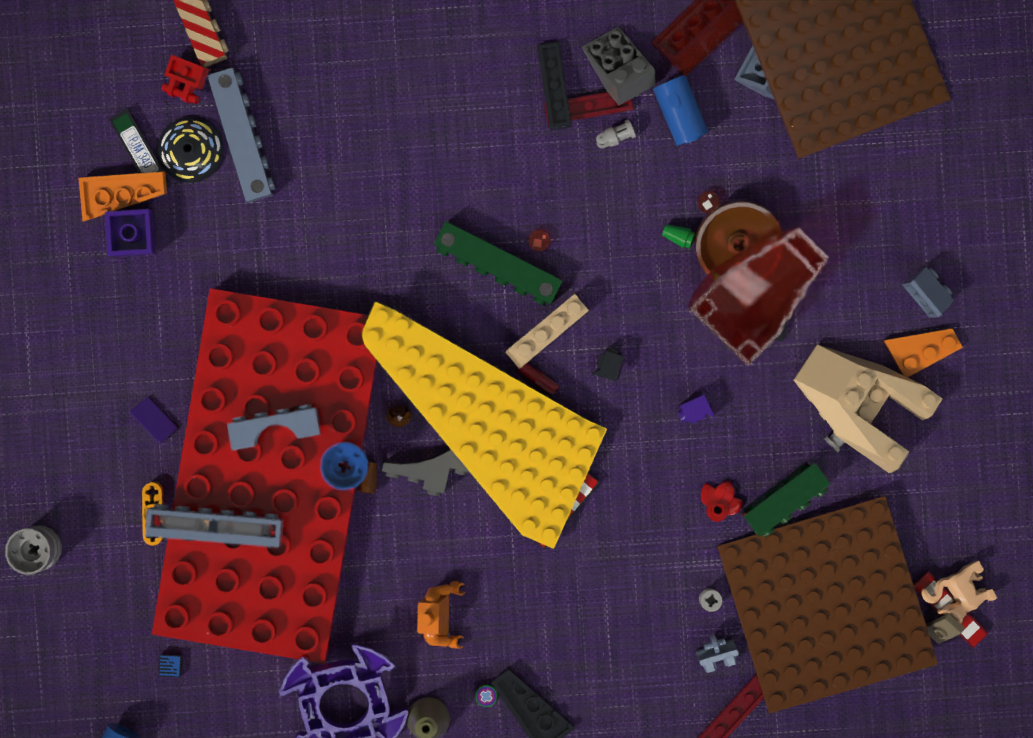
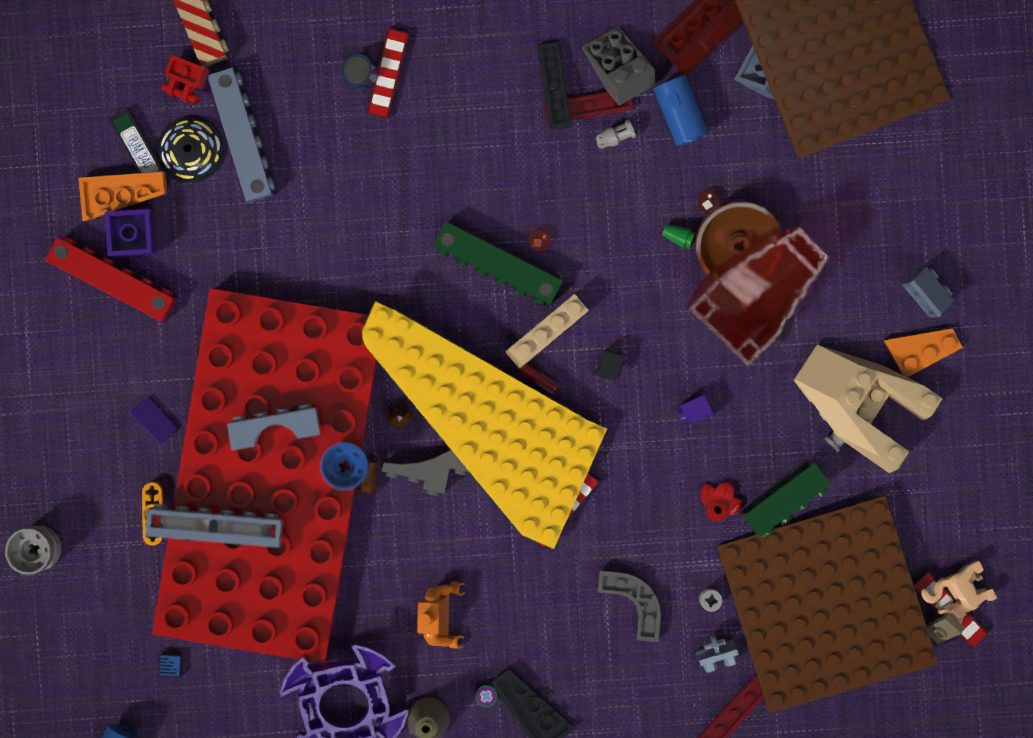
none -> red piece [45,236,177,322]
none -> piece [341,53,379,91]
none -> tile [367,28,410,119]
none -> dark grey plate [597,570,661,642]

